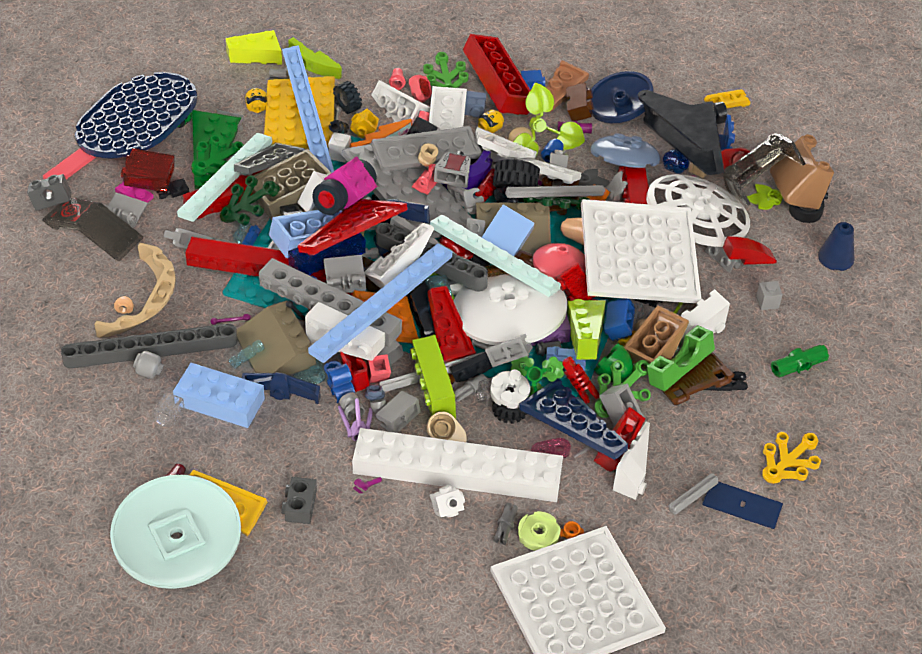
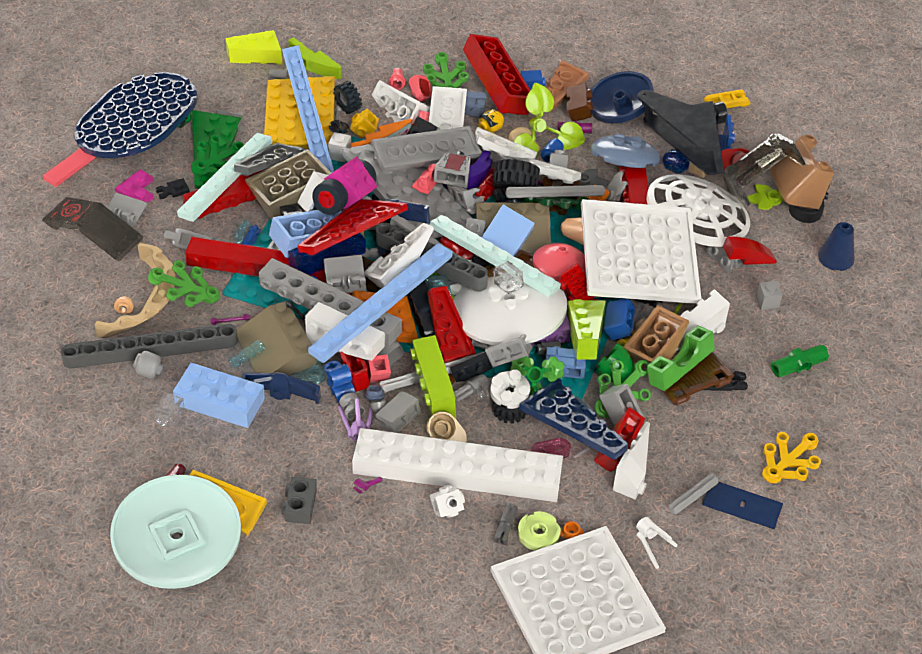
dark grey brick [27,174,72,211] -> none
clear red brick [121,148,175,193] -> none
dark green plant [220,175,280,226] -> none
yellow head [245,88,268,113] -> none
tan wheel [418,143,439,166] -> none
red hinge [562,356,600,404] -> none
none -> bright green plant [147,260,220,307]
none -> clear brick [493,261,524,294]
none -> white plant [636,517,678,569]

